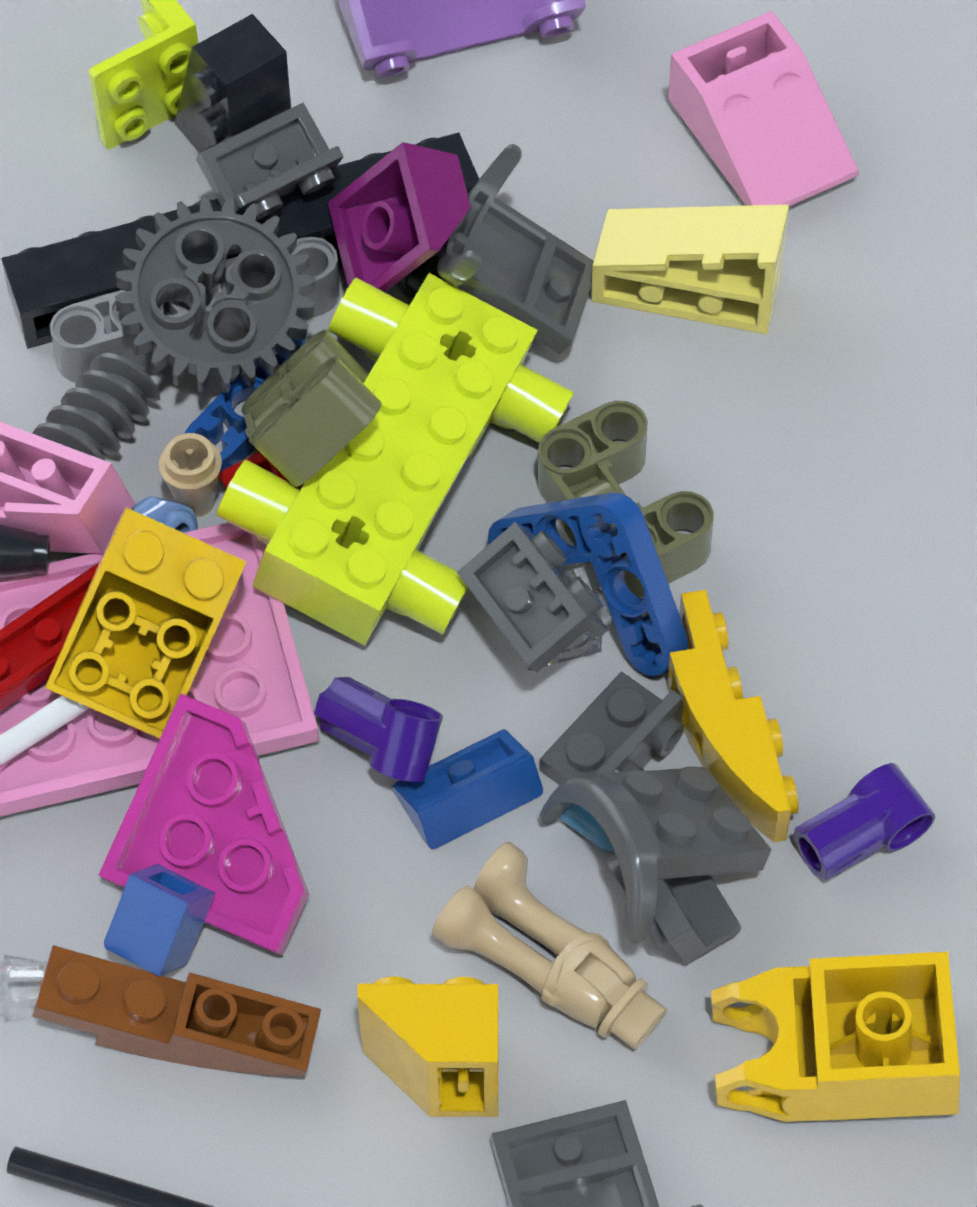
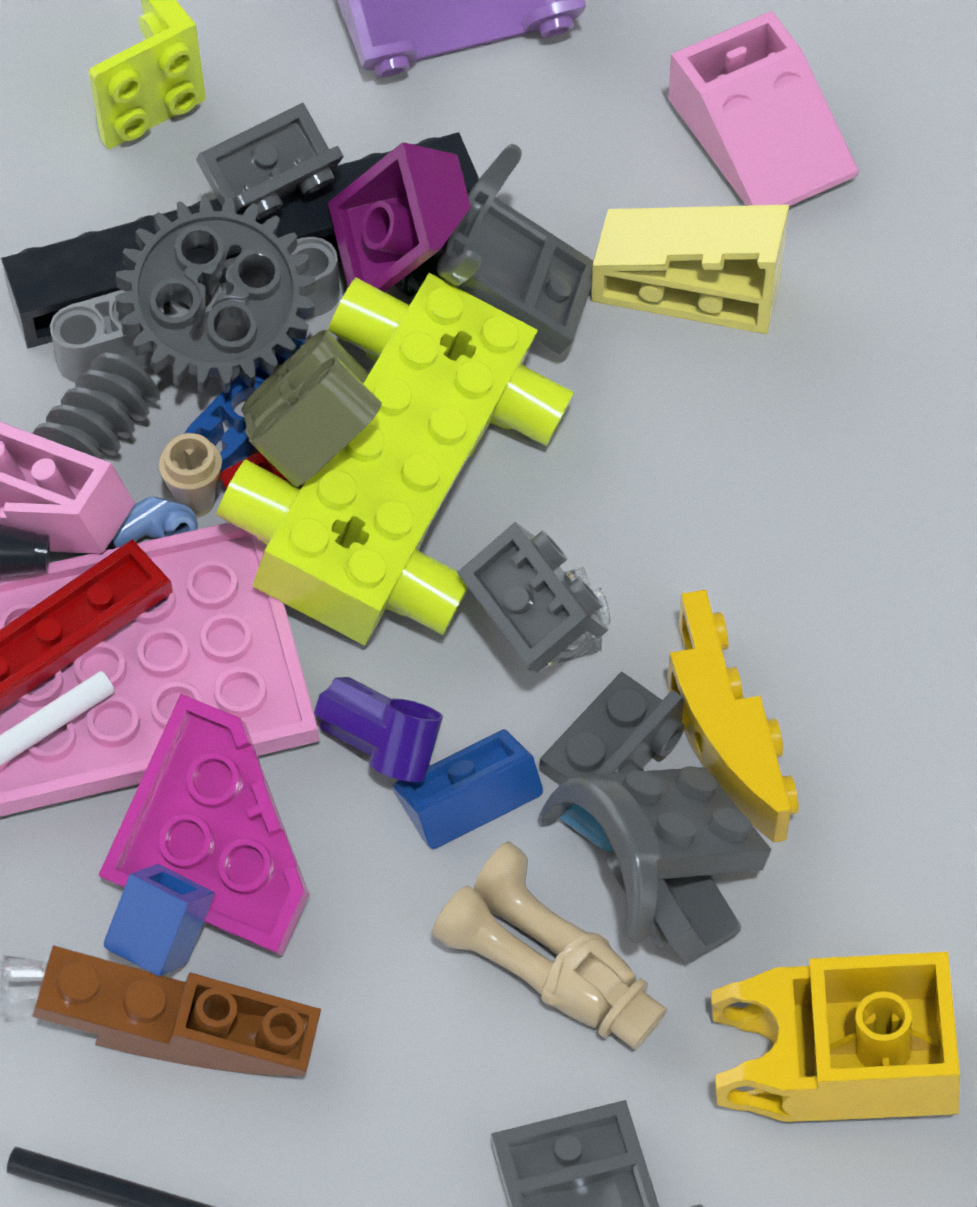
yellow slope [45,507,247,738] -> none
black wedge [174,13,291,153] -> none
yellow slope [357,976,499,1117] -> none
blue beam [488,492,689,676] -> none
olive beam [538,400,714,597] -> none
dark purple piece [793,763,935,881] -> none

